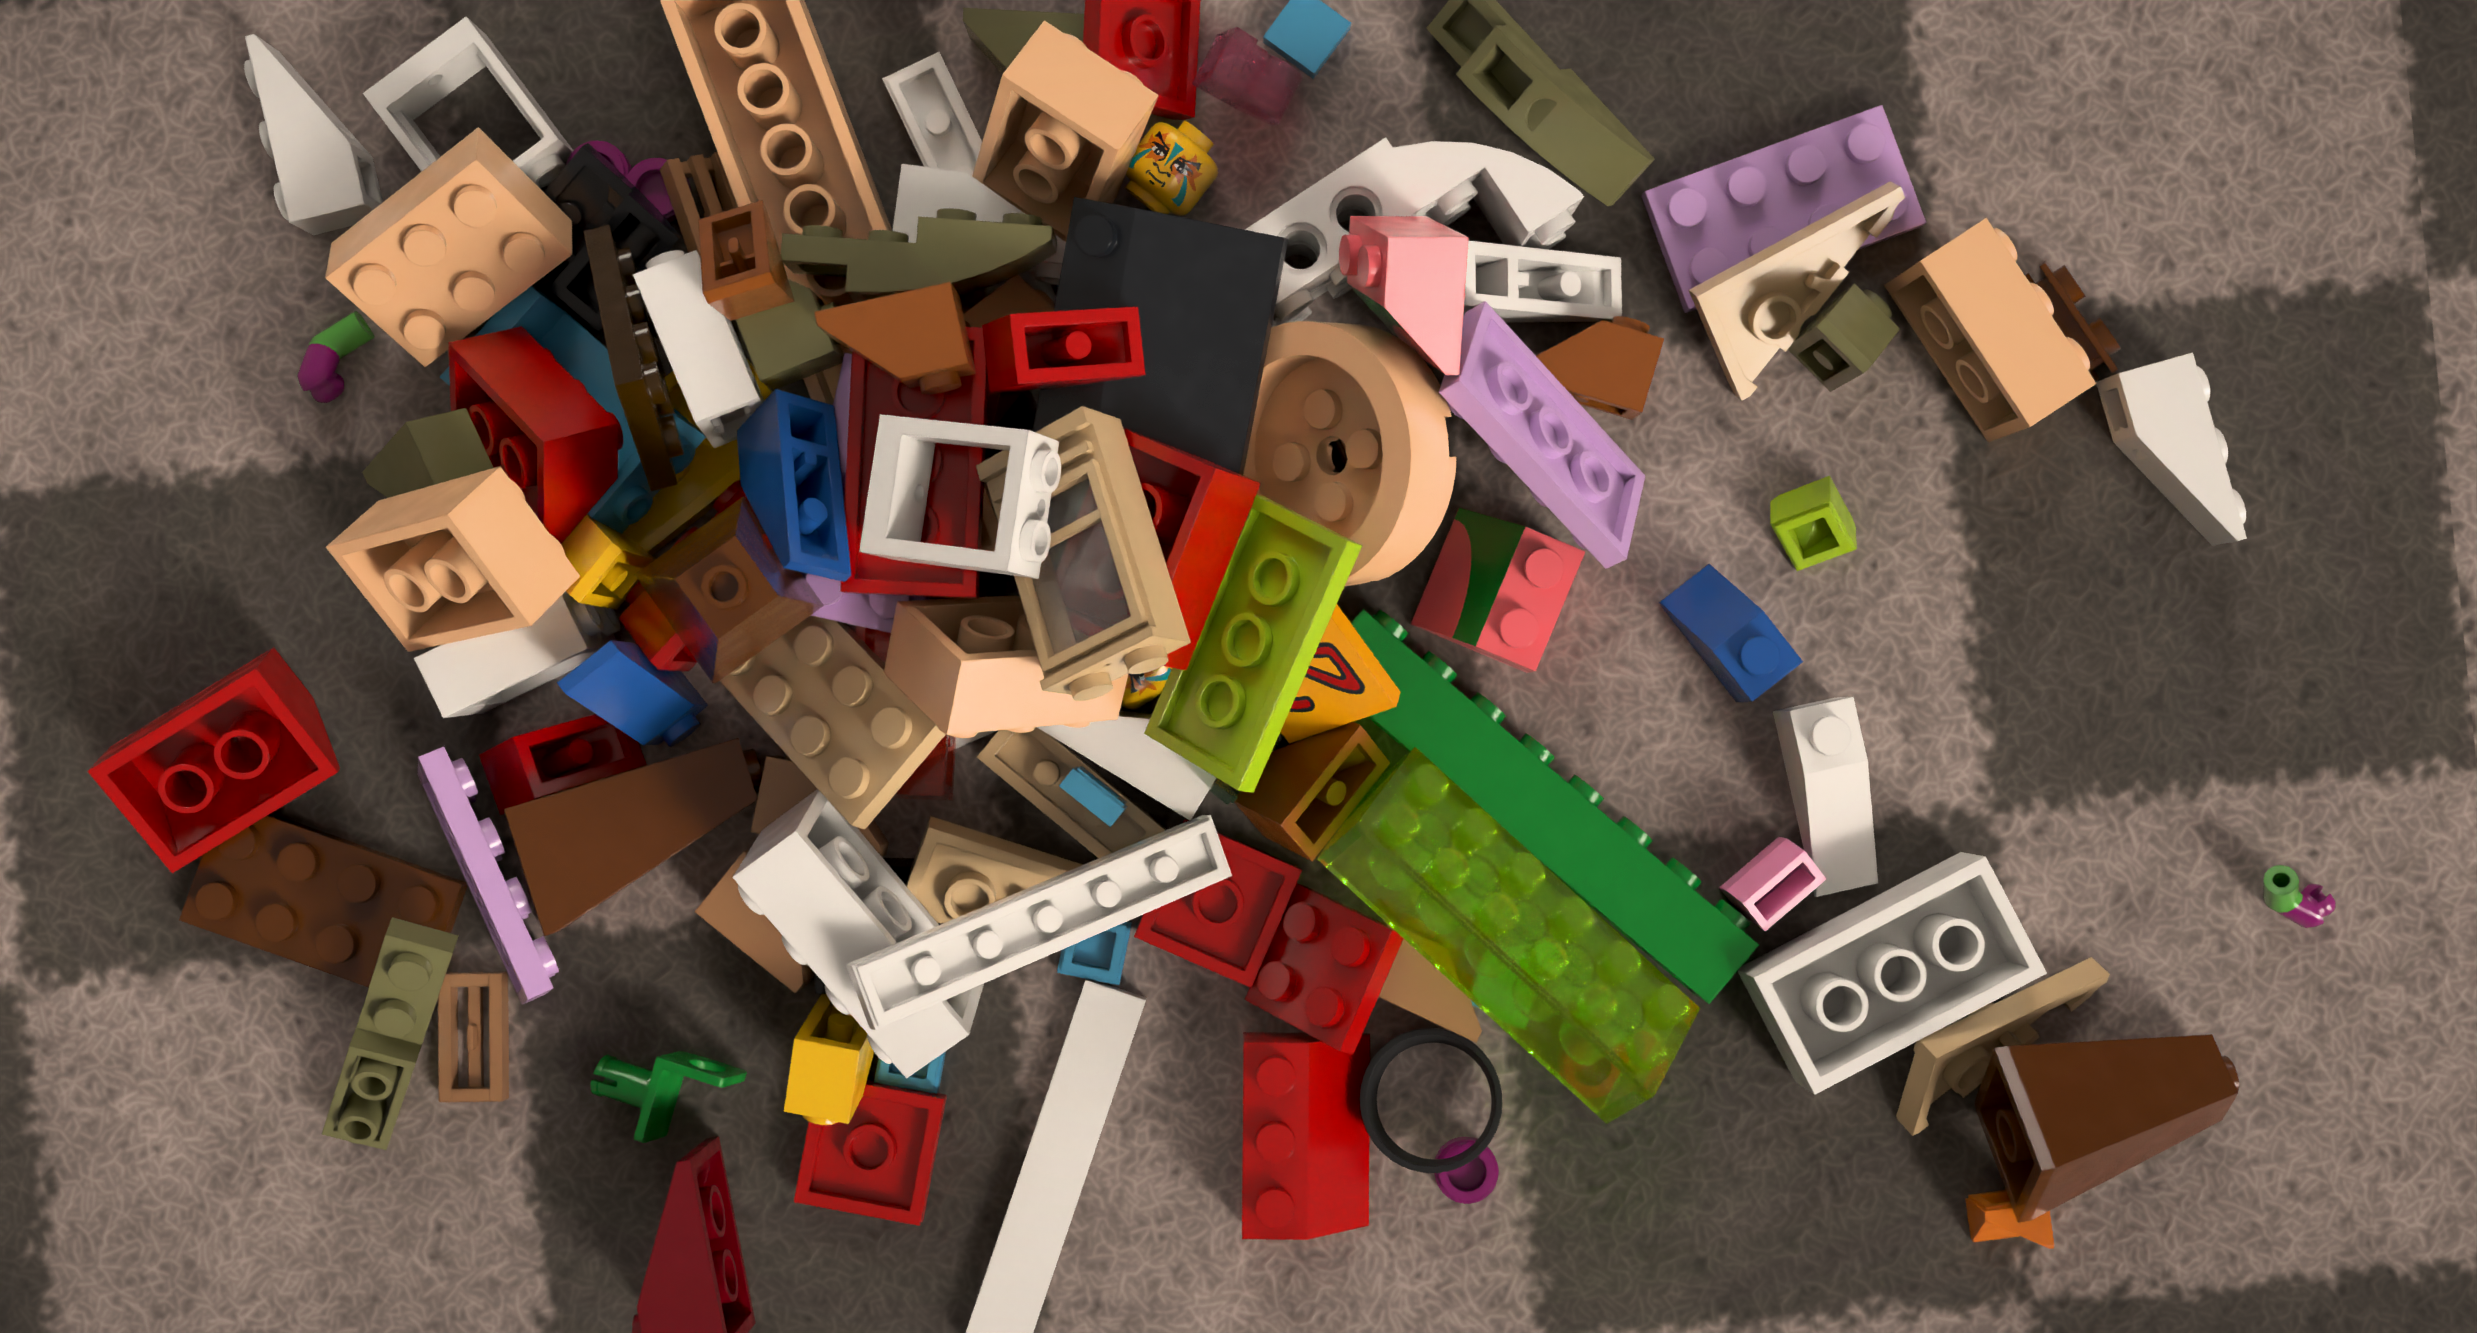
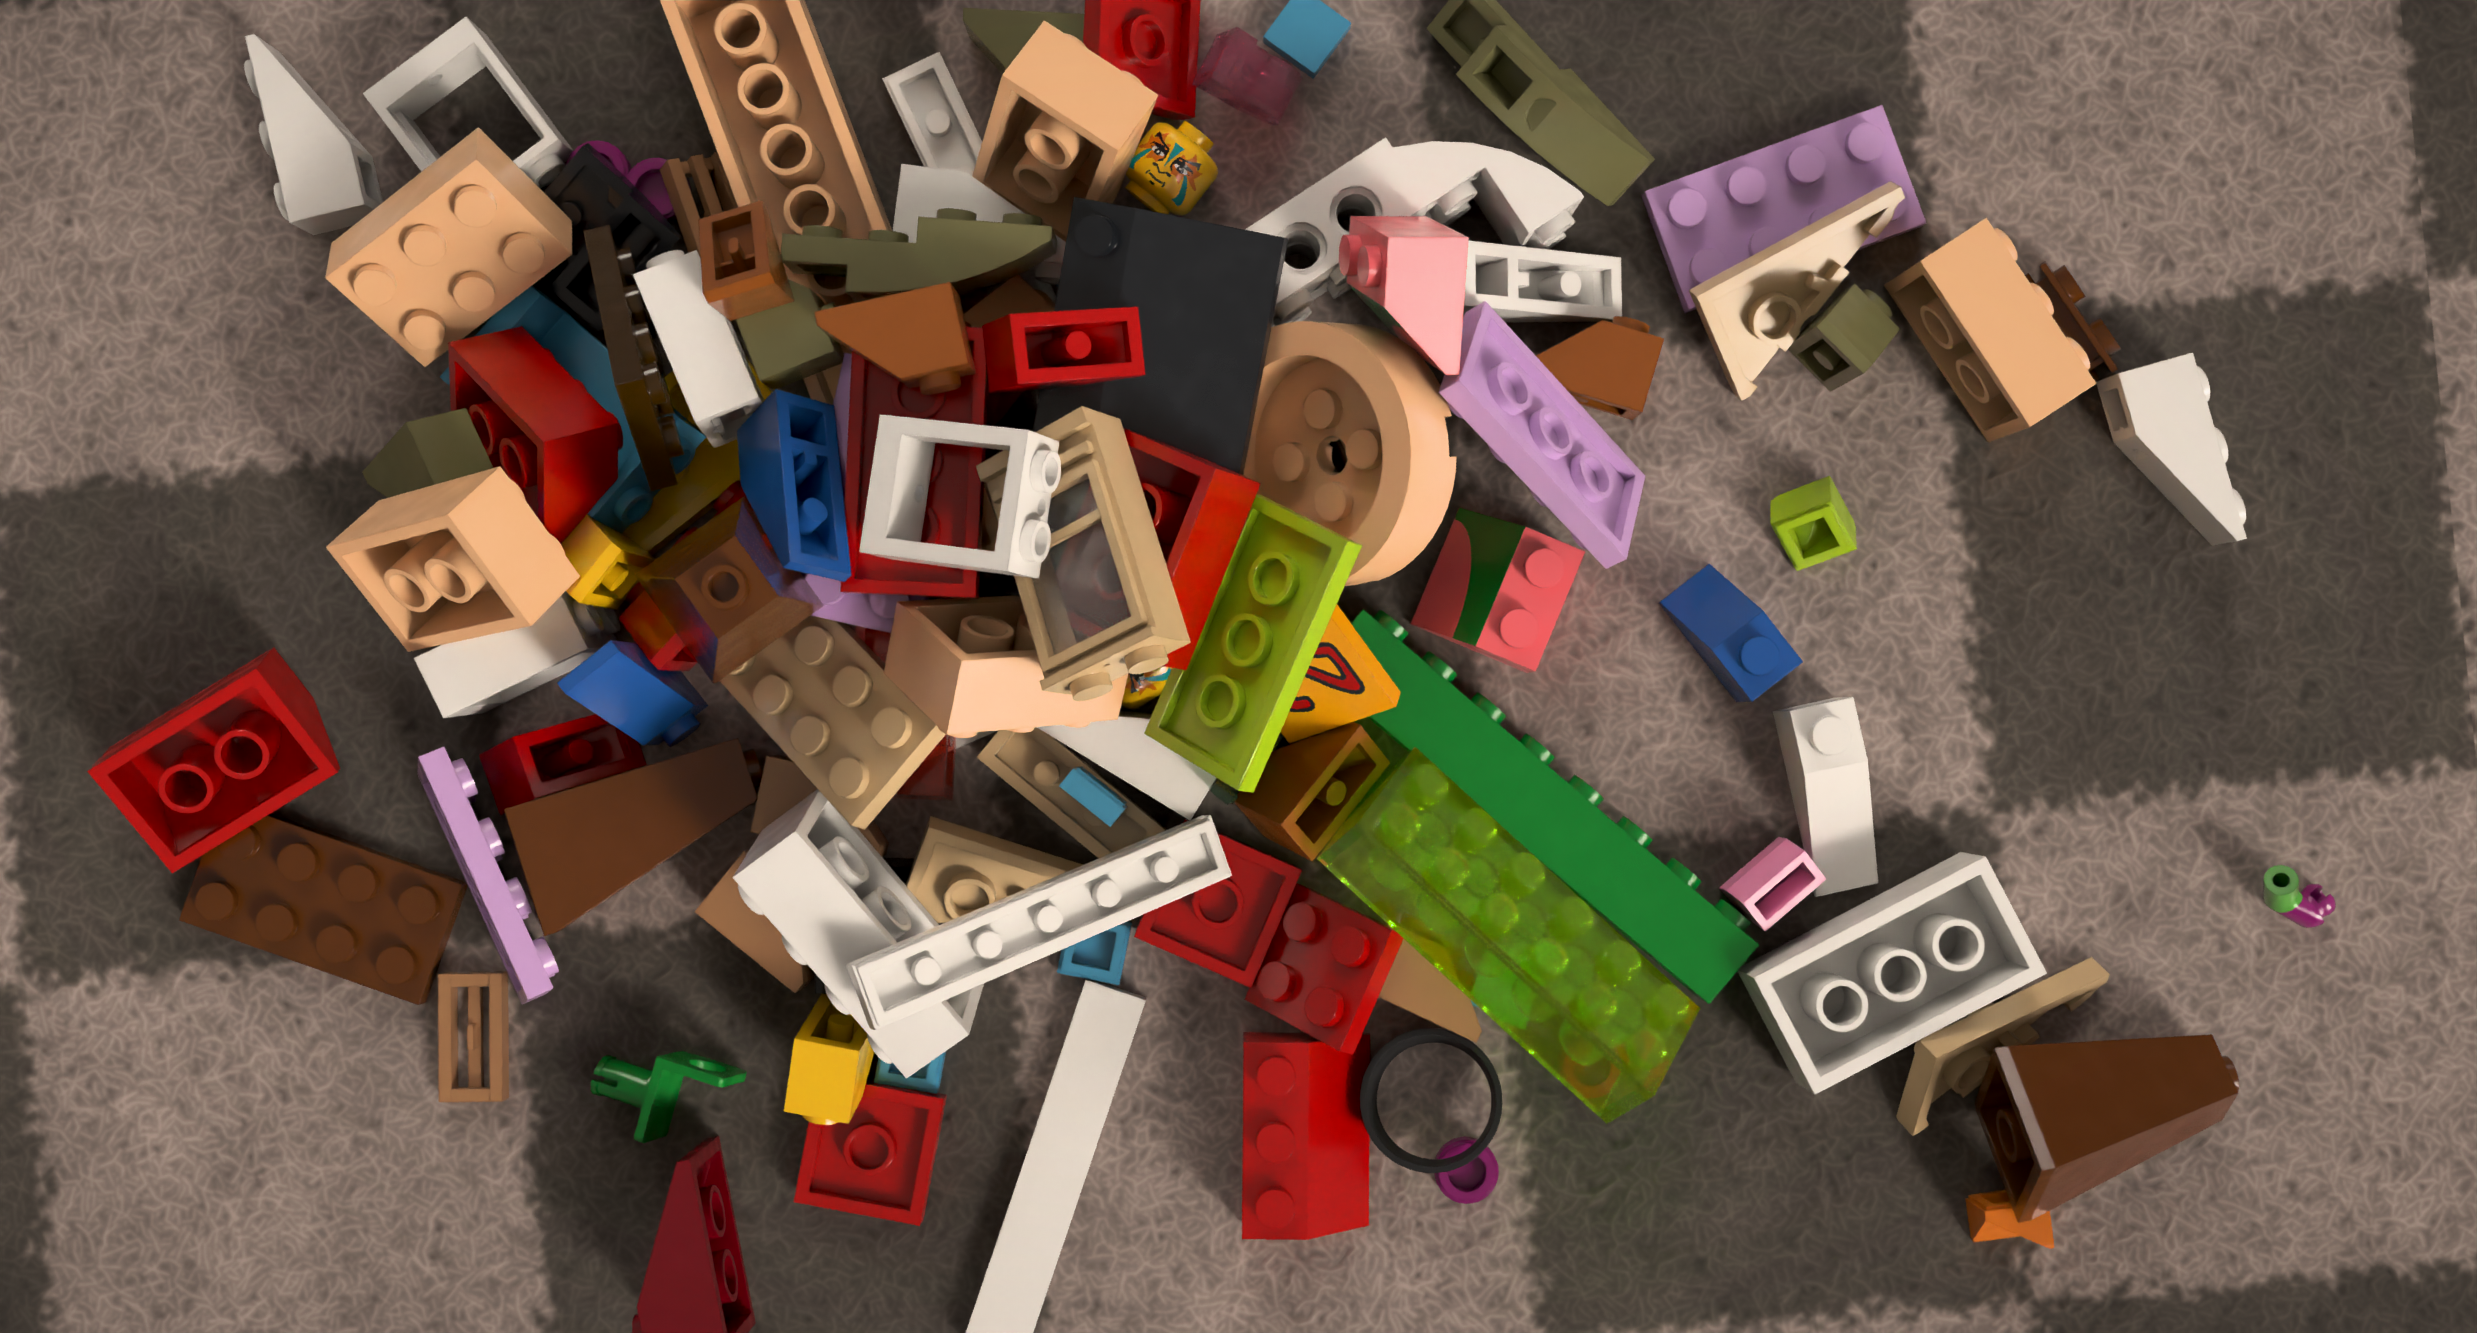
arm [297,311,375,403] -> none
olive slope [322,917,459,1150] -> none

